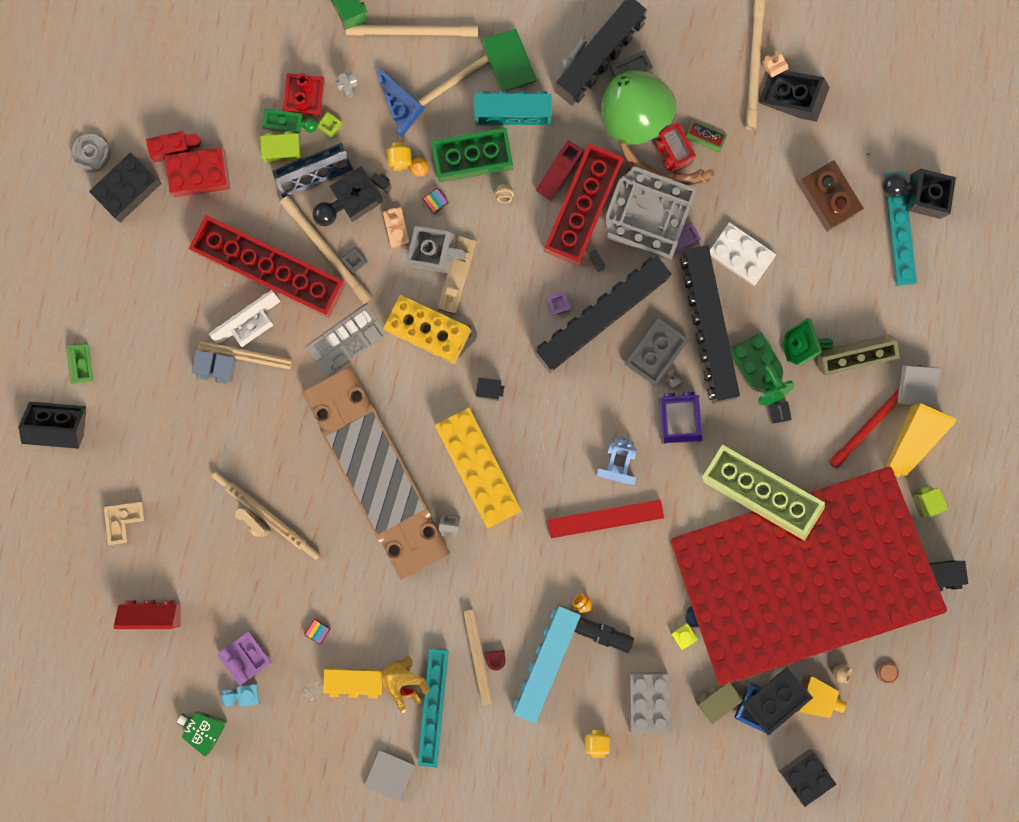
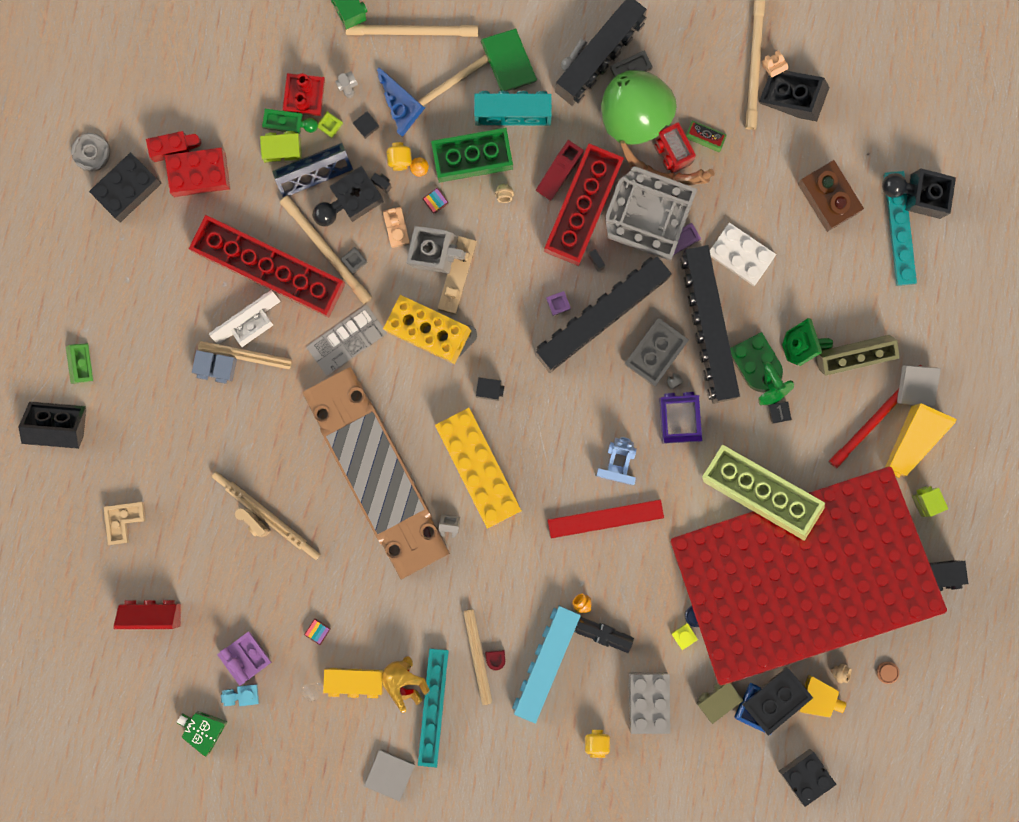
none -> black tile [353,111,379,139]

